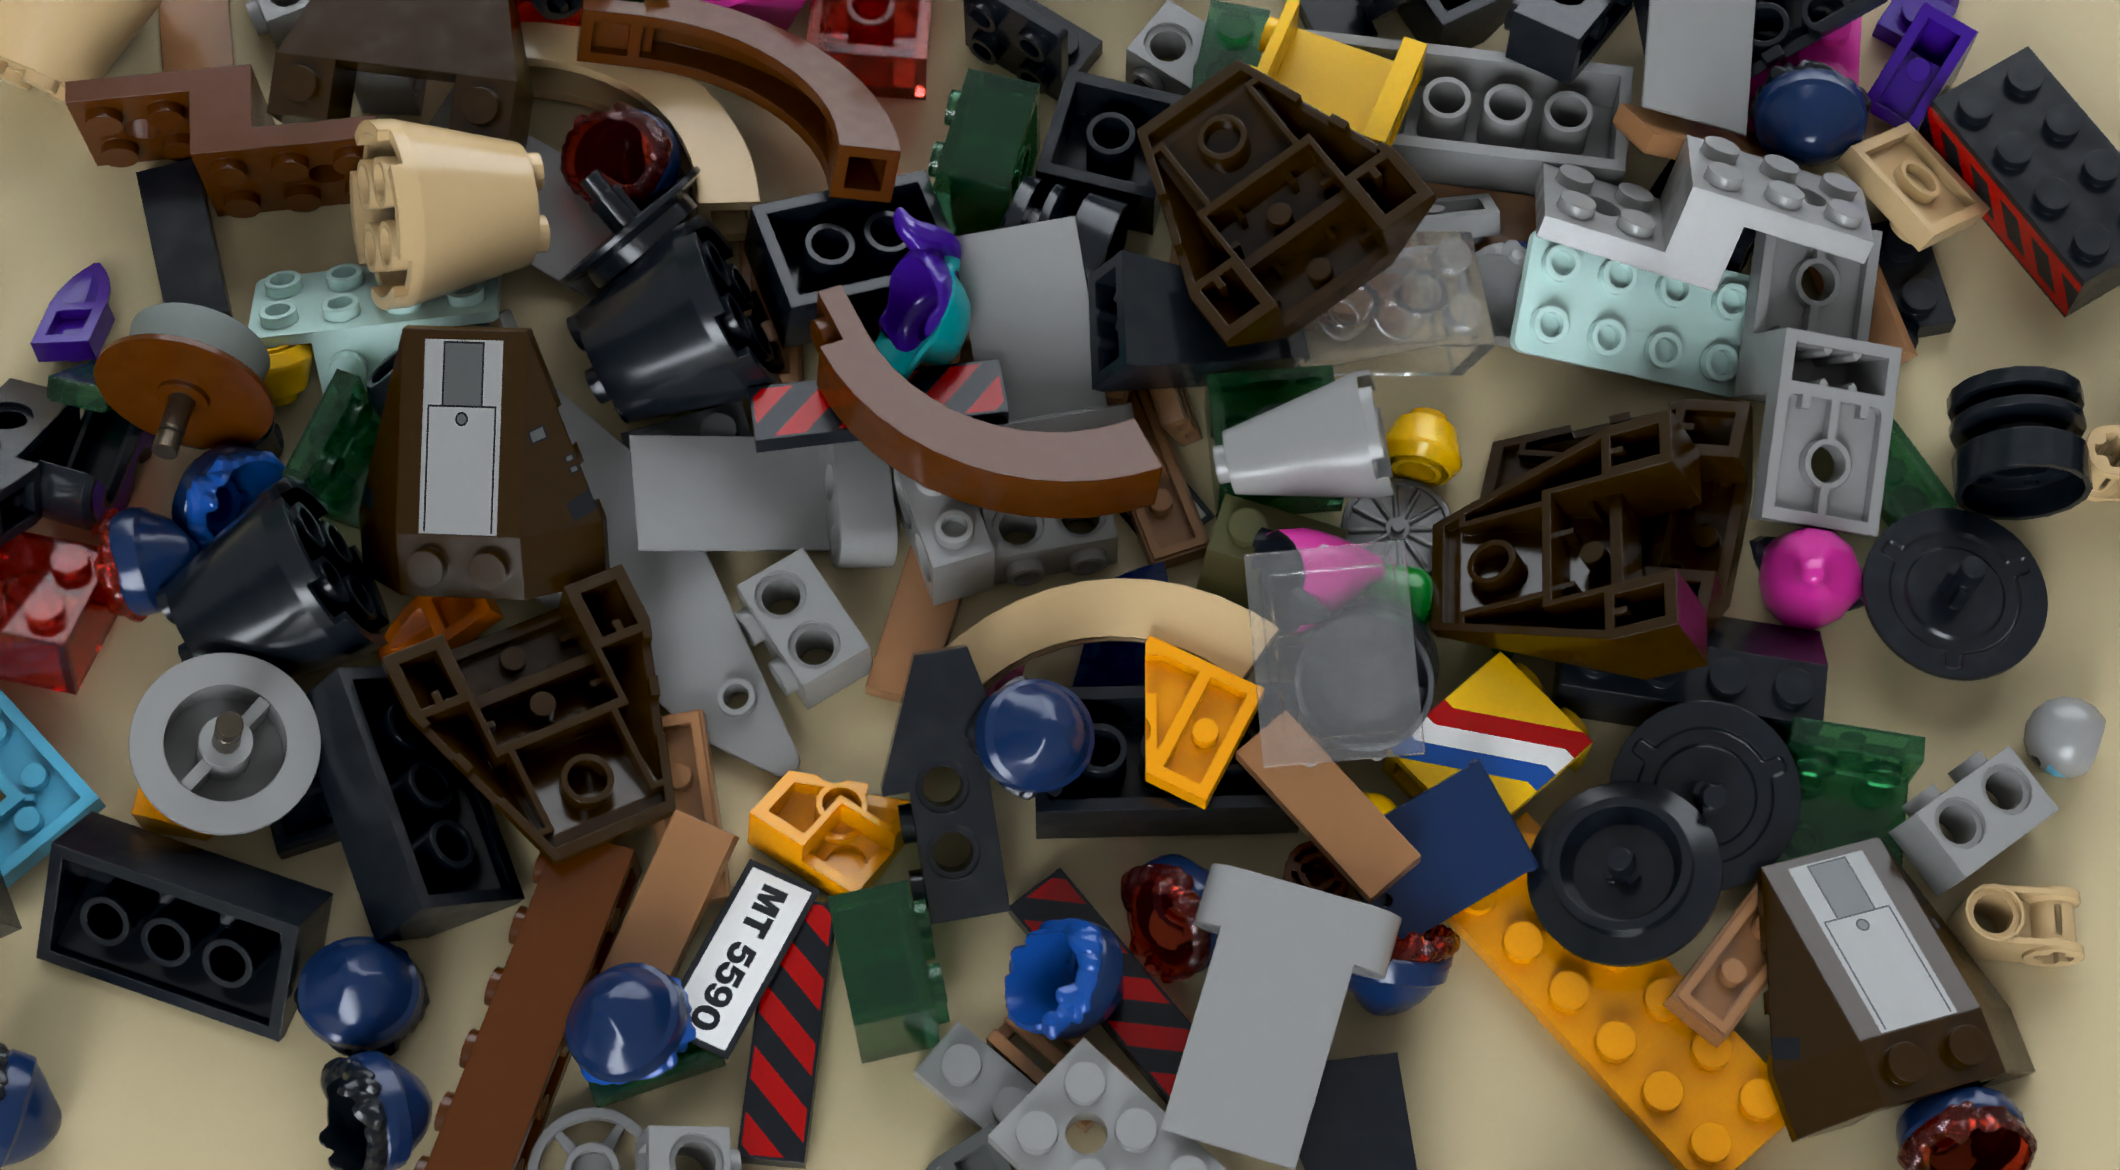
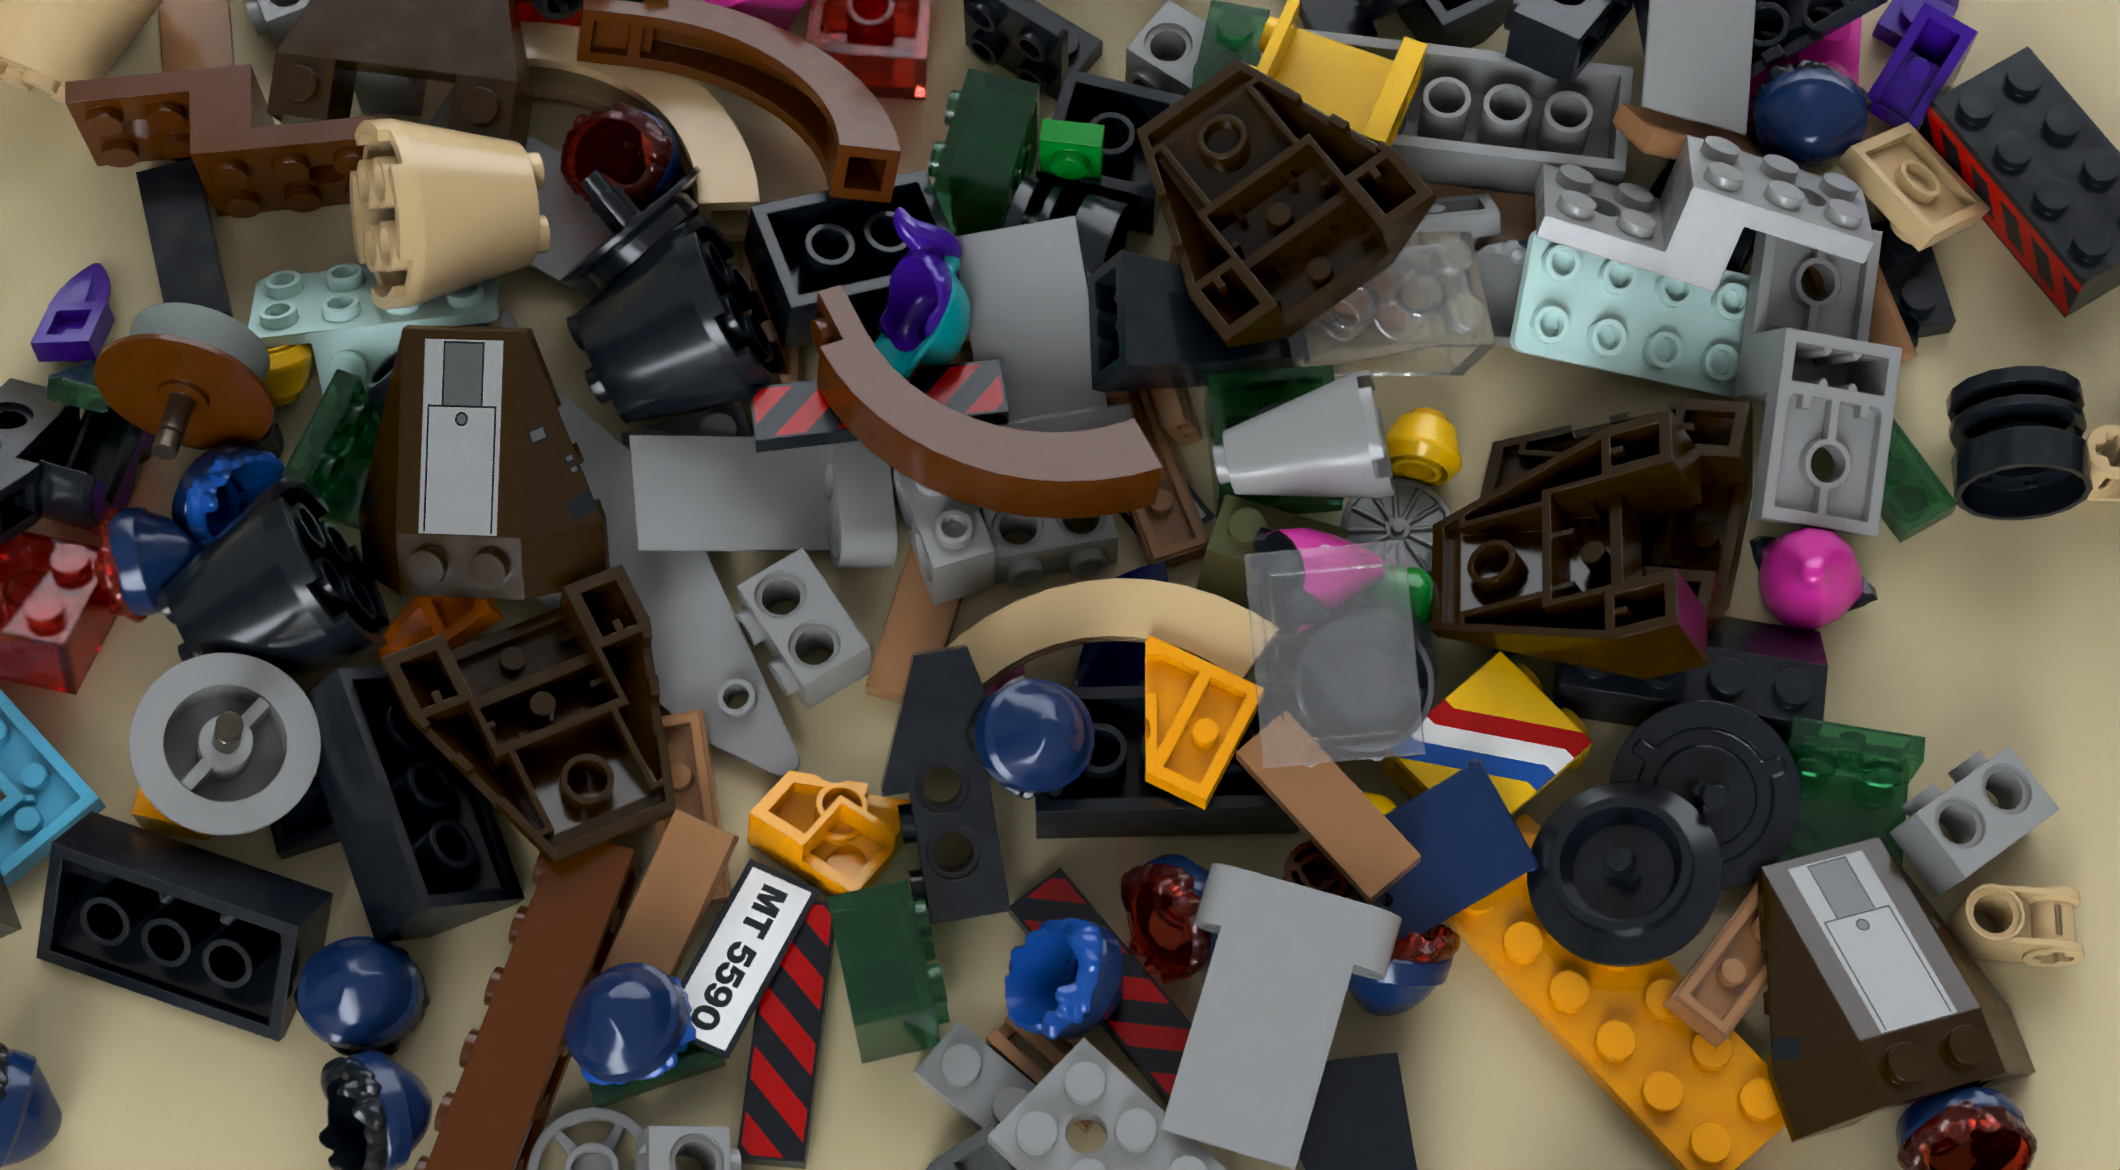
black piece [1862,508,2048,681] -> none
light grey piece [2023,696,2106,778] -> none
none -> green plate [1039,118,1105,180]

